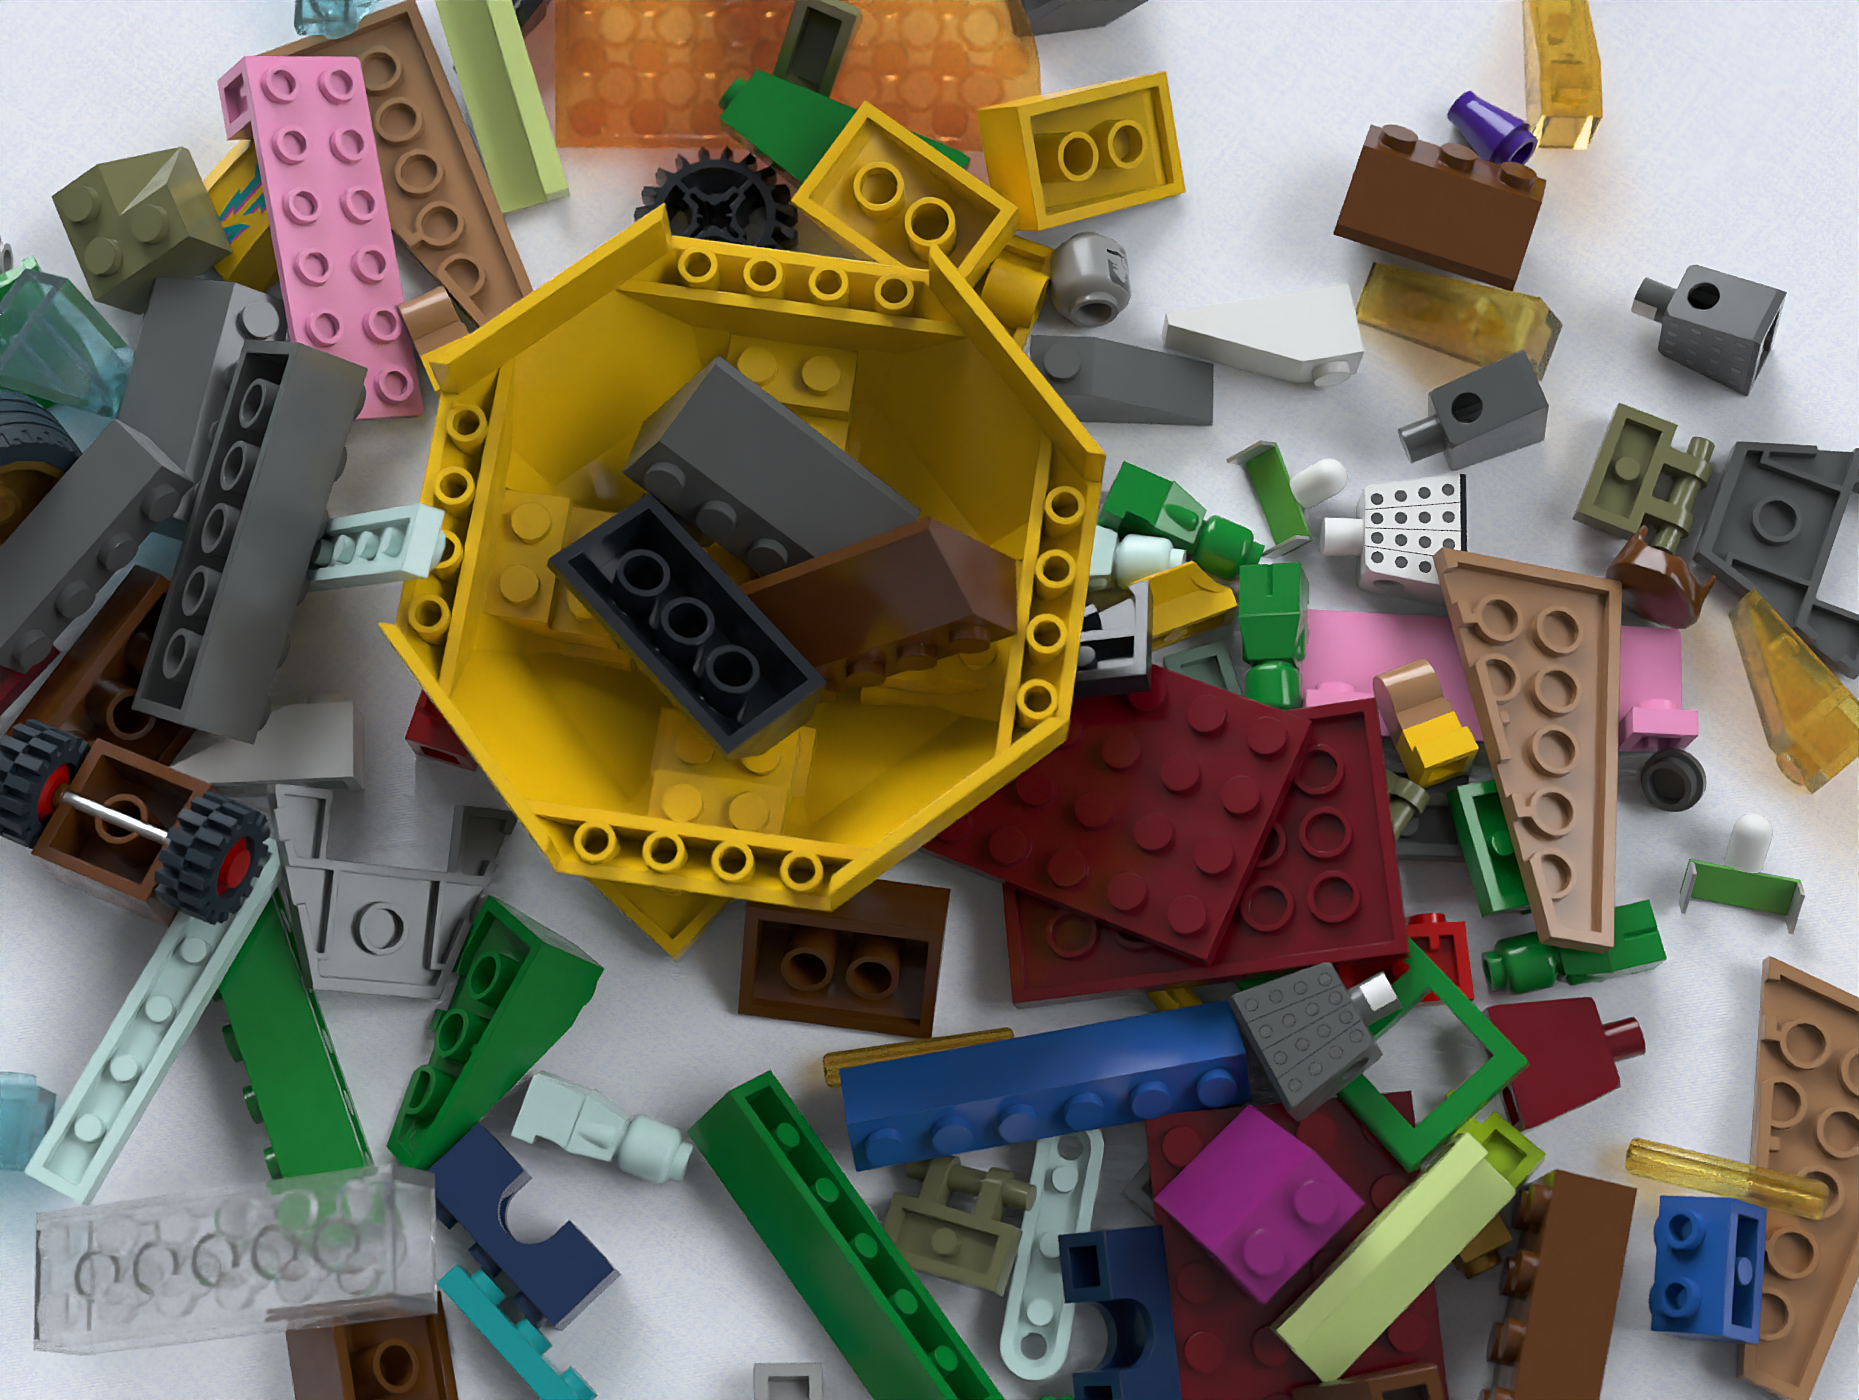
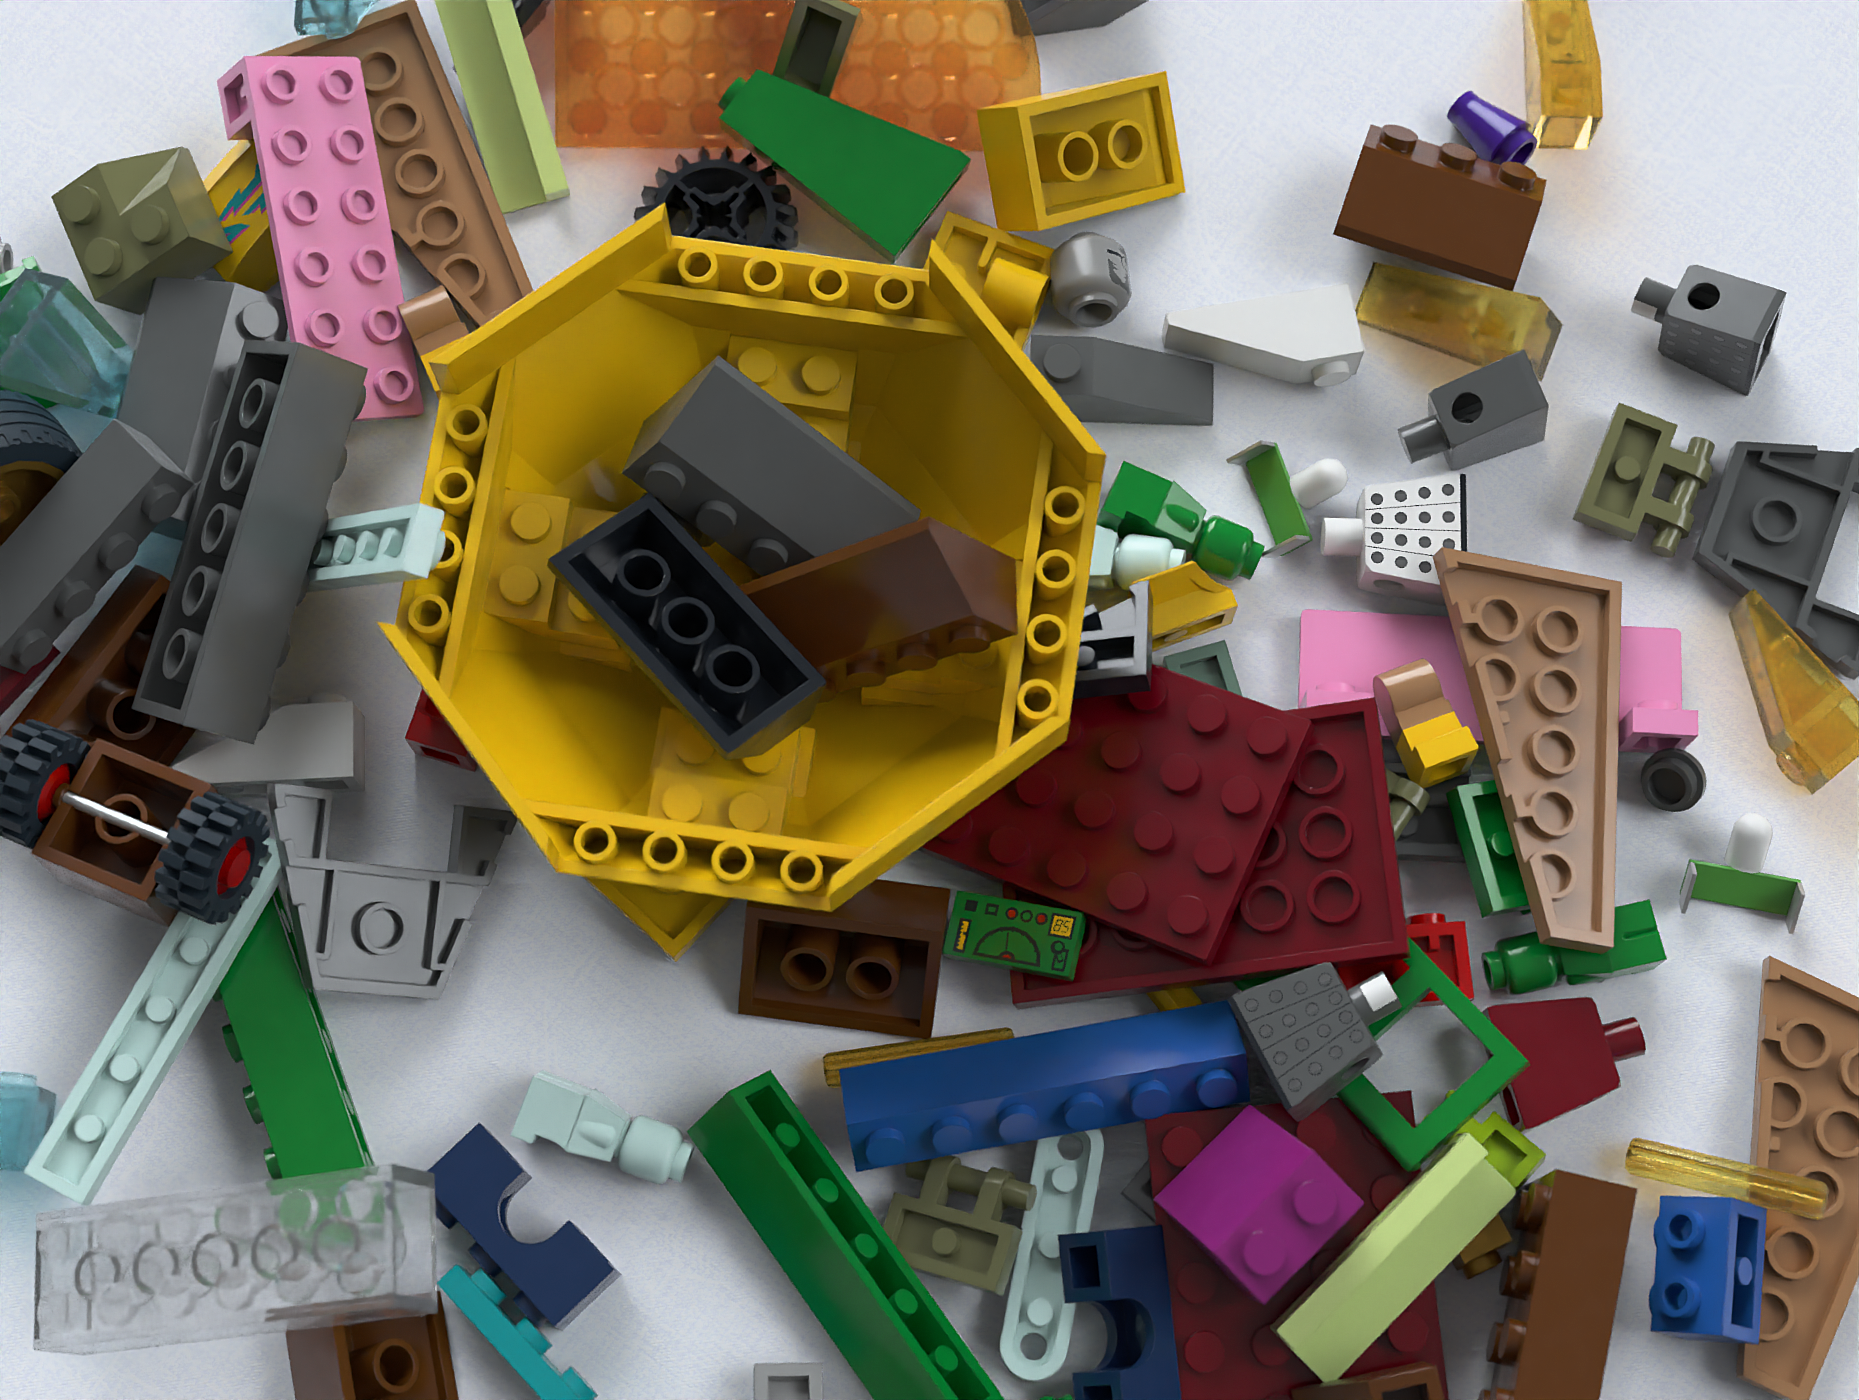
green wedge [386,895,605,1178] -> none
yellow slope [791,100,1019,289] -> none
green piece [1237,562,1310,711] -> none
reddish brown hair [1605,525,1716,629] -> none
none -> green tile [942,890,1087,982]

